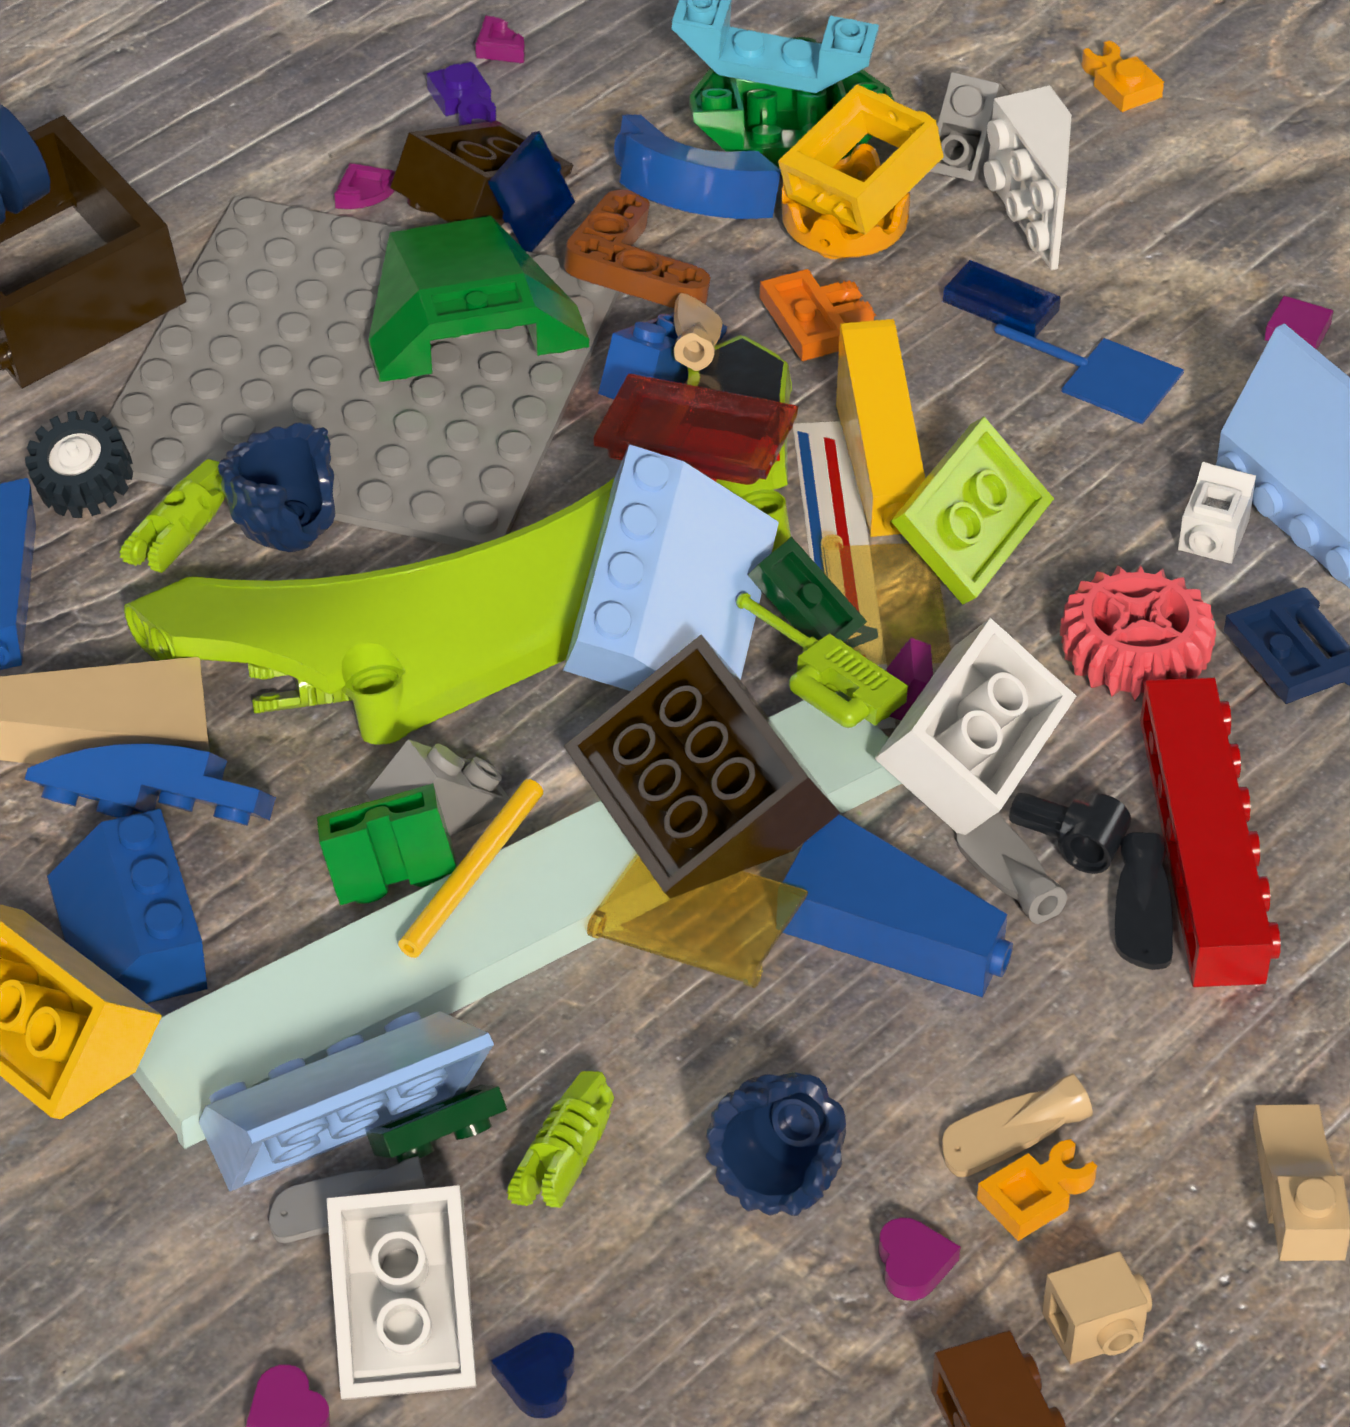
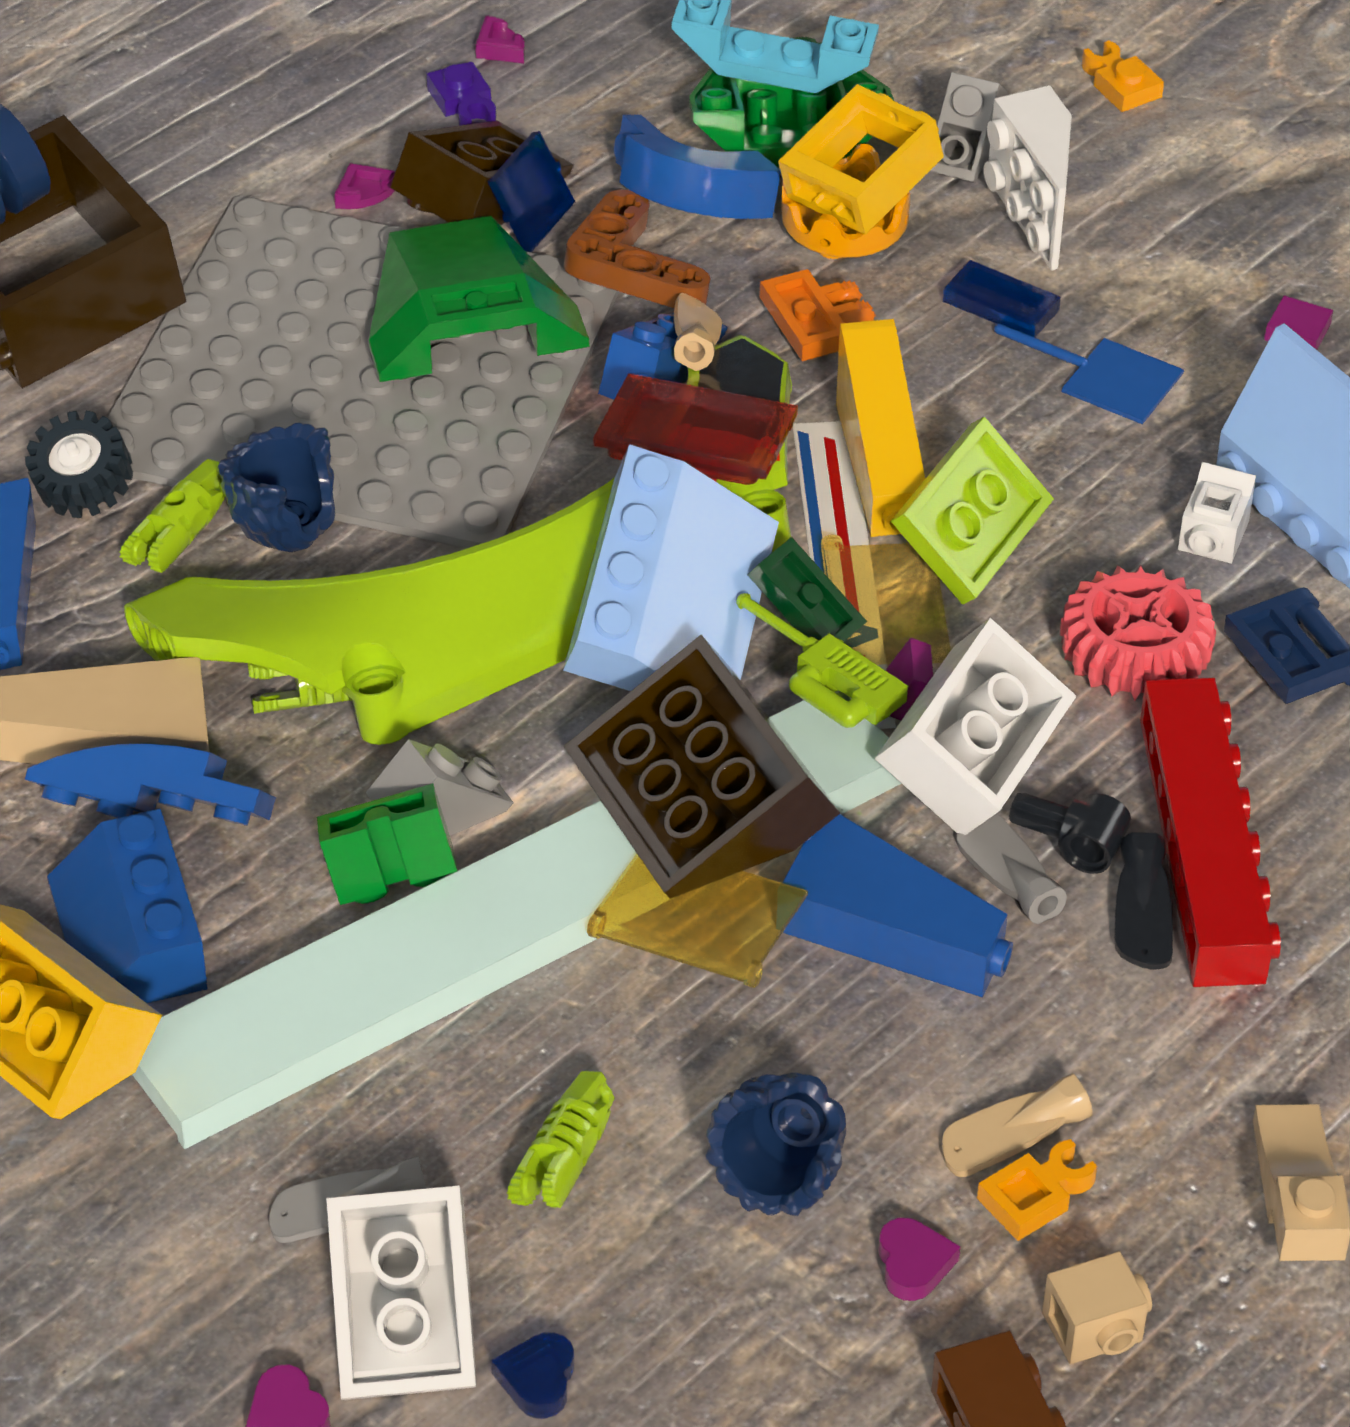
light blue slope [199,1011,494,1192] -> none
dark green plate [366,1084,507,1163] -> none
yellow piece [398,779,543,958] -> none

